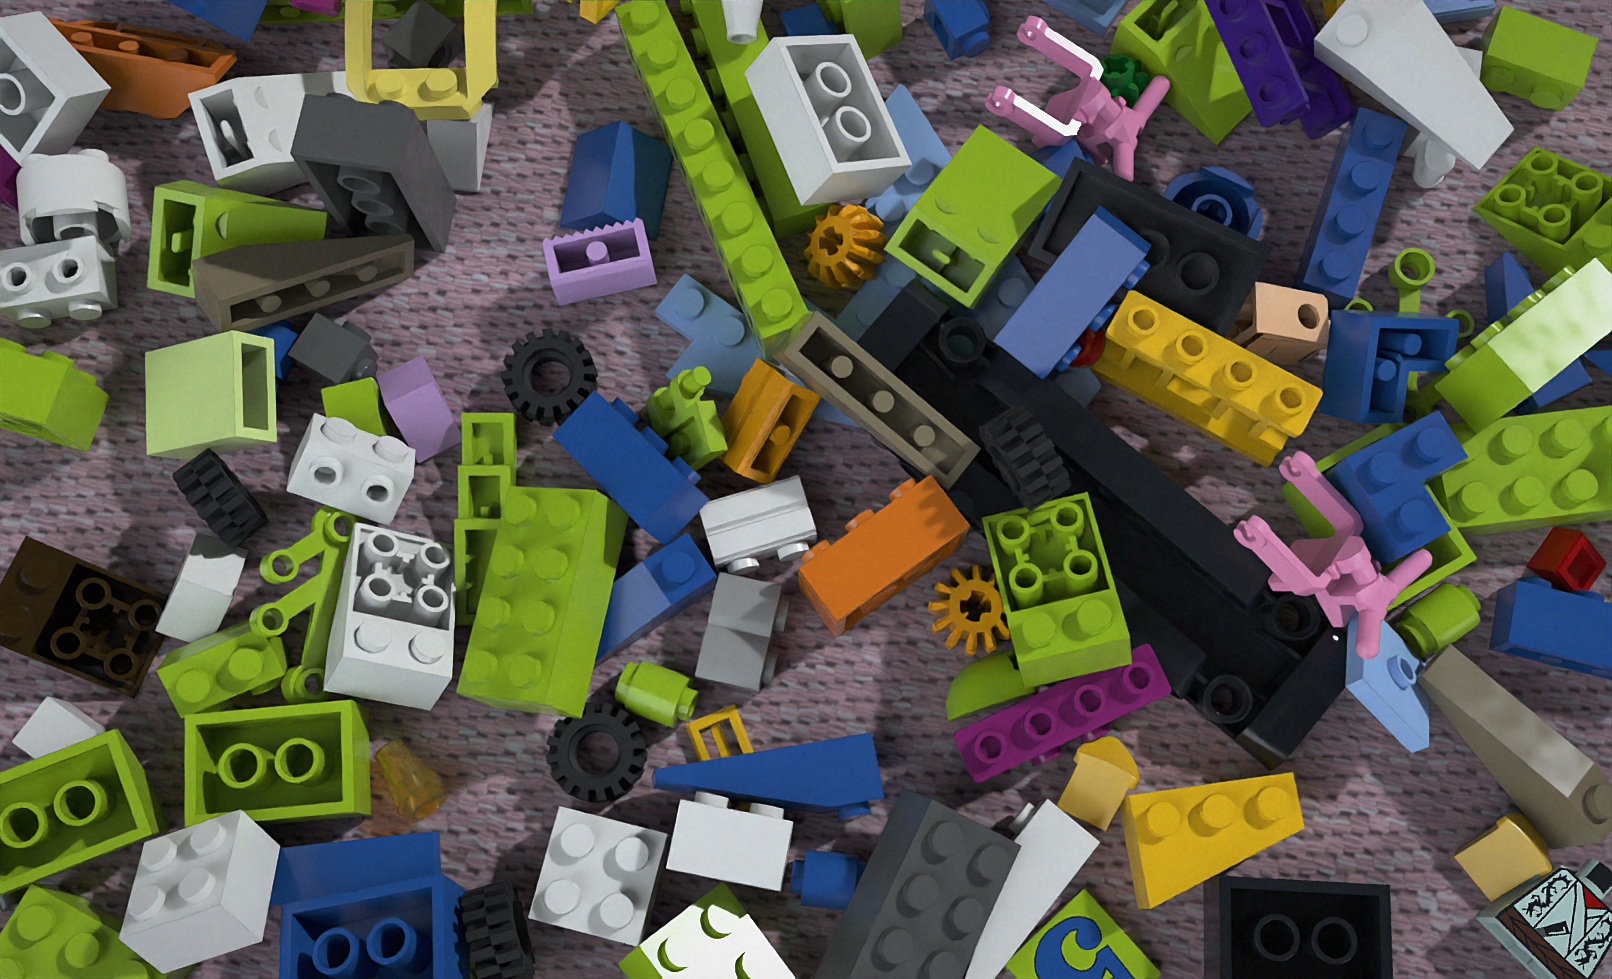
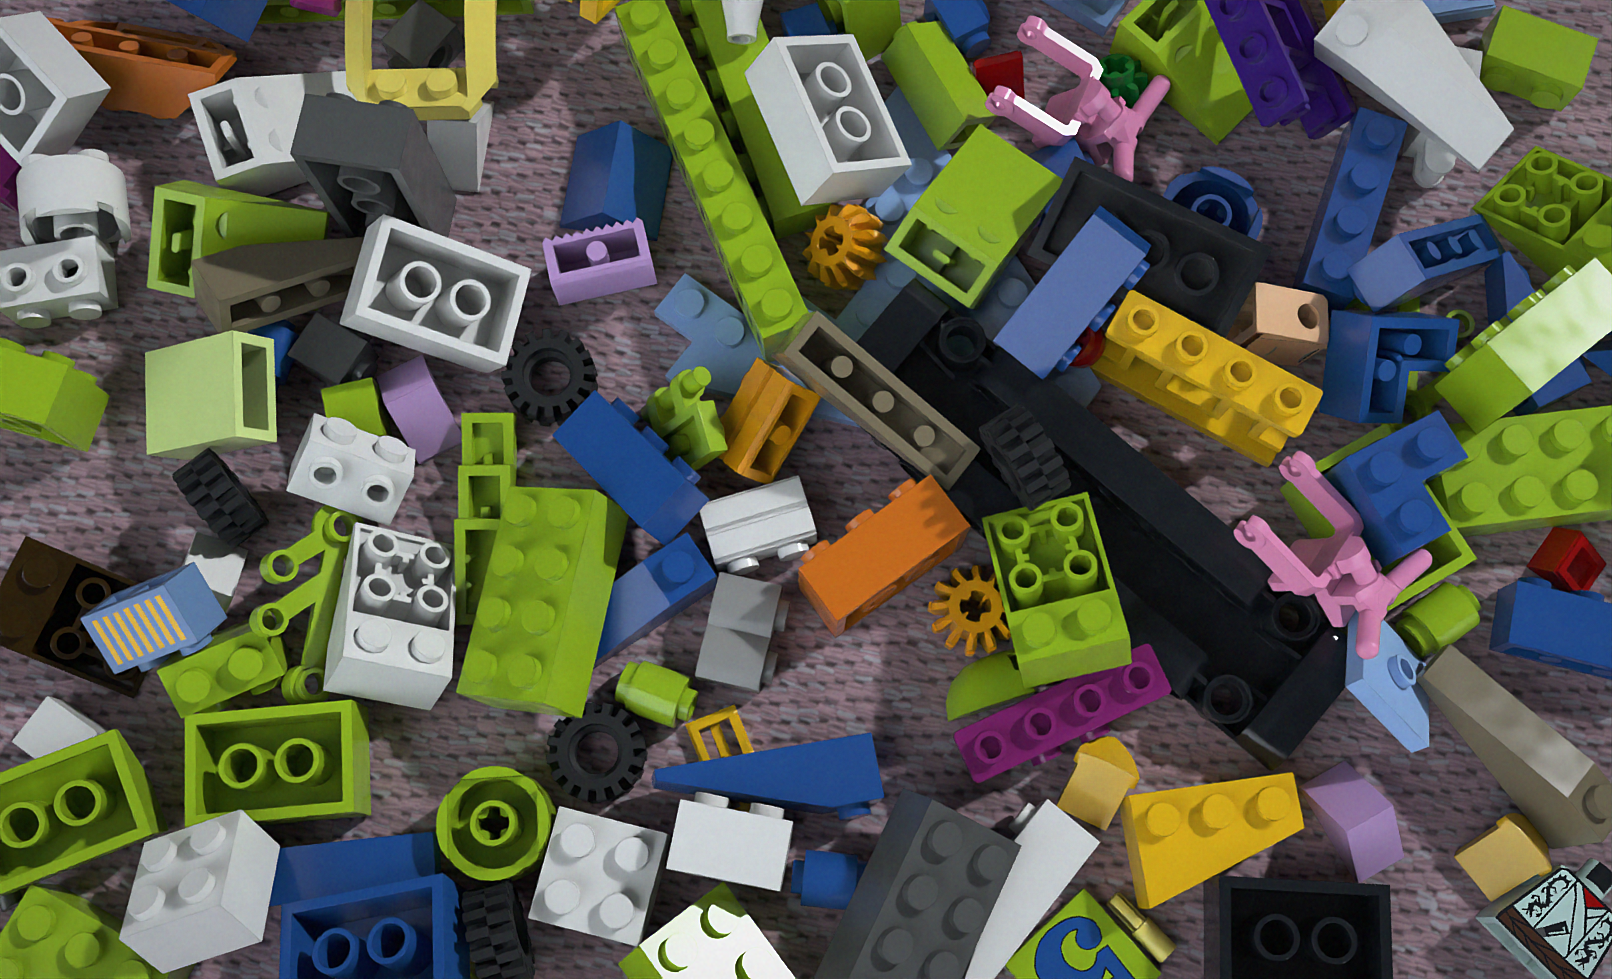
clear yellow cone [374,739,448,822] -> none
none -> medium blue brick [80,562,228,674]
none -> white brick [339,214,532,373]
none -> lime brick [436,766,557,882]
none -> lime brick [881,21,998,151]
none -> red slope [972,50,1025,100]
none -> light yellow pin [1107,892,1177,963]
none -> lavender slope [1298,761,1404,883]
none -> blue slope [1346,214,1506,313]

